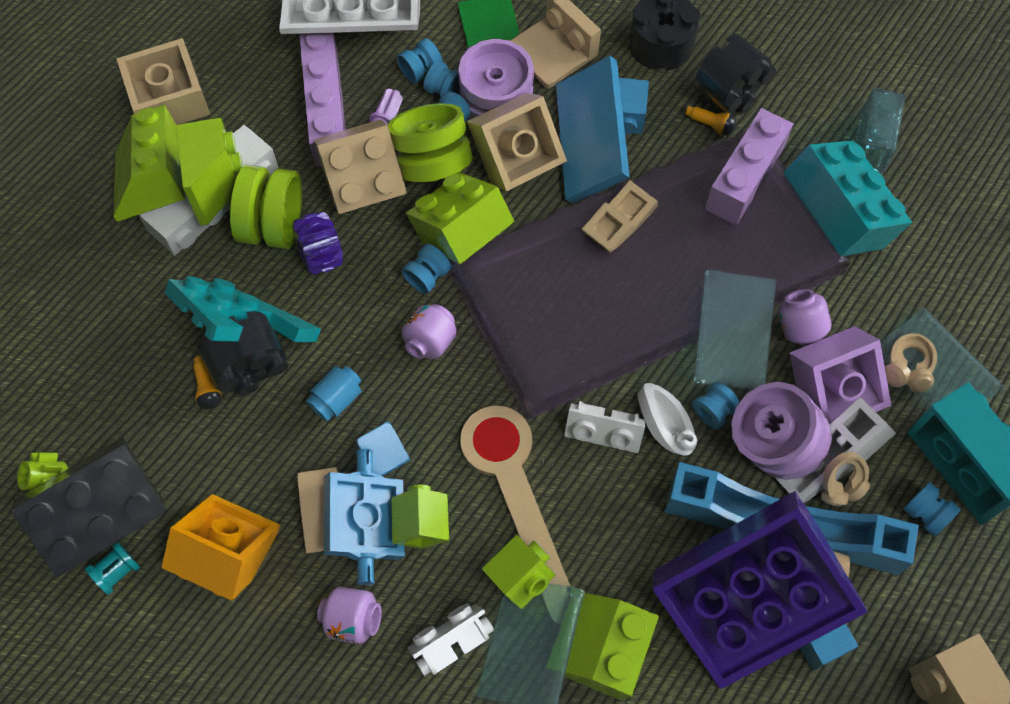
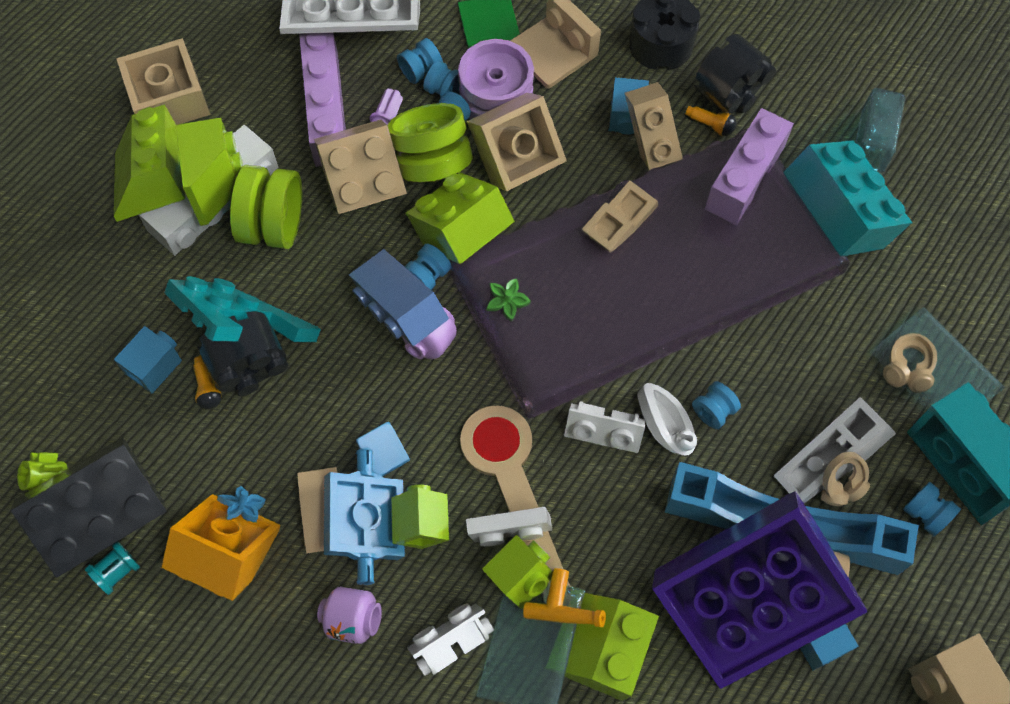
dark purple gear [292,212,343,275] -> none
dark azure brick [305,366,362,422] -> none
dark azure tile [556,56,630,204] -> none
clear light blue piece [694,270,776,389] -> none
lavender wheel [731,382,832,480] -> none
lavender head [778,289,832,347] -> none
lavender slope [790,326,891,424] -> none
none -> dark azure brick [114,326,182,394]
none -> dark azure plant [217,486,266,523]
none -> medium blue brick [349,249,449,346]
none -> white plate [466,507,552,546]
none -> bright green plant [486,278,531,322]
none -> light orange piece [523,568,606,627]
none -> tan brick [625,82,683,170]

